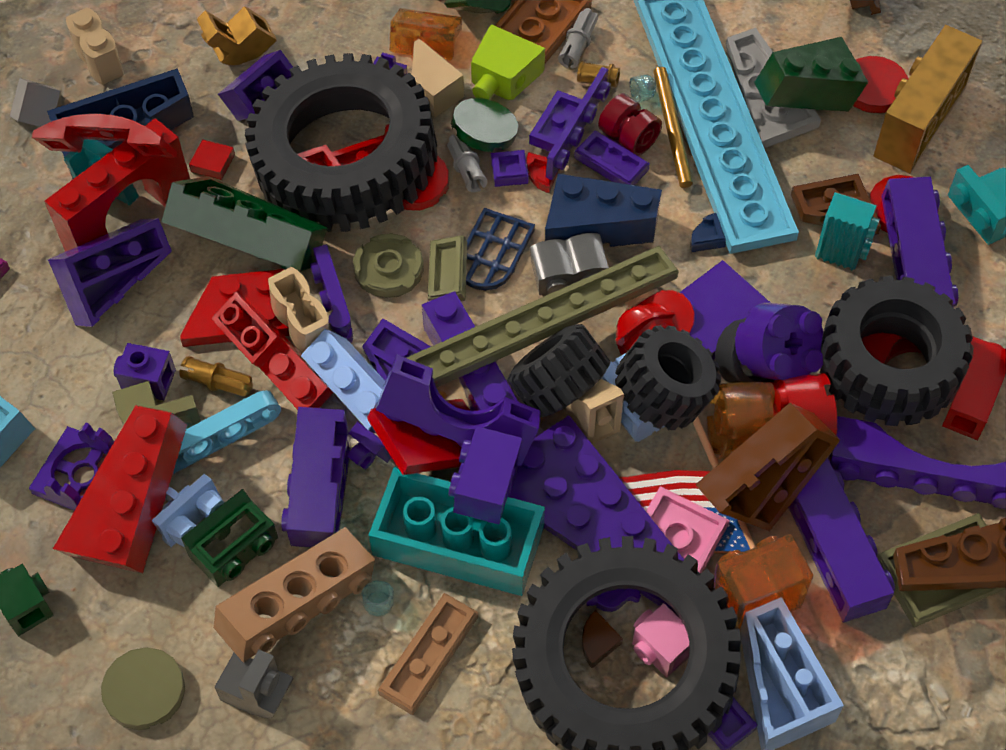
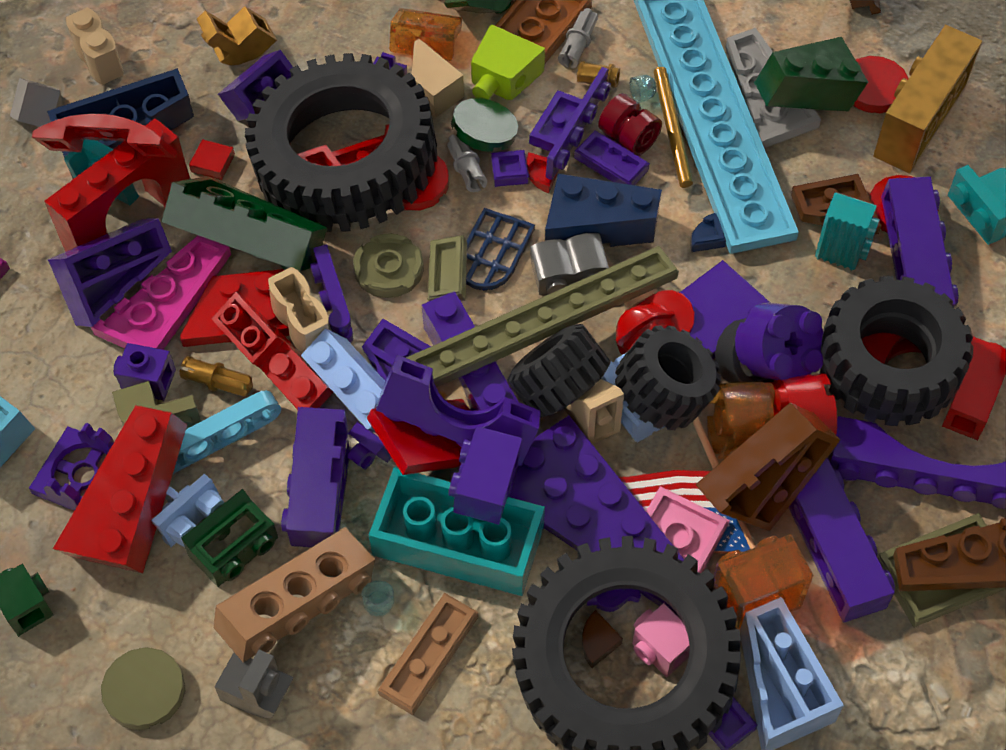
none -> dark pink wing [91,235,231,350]

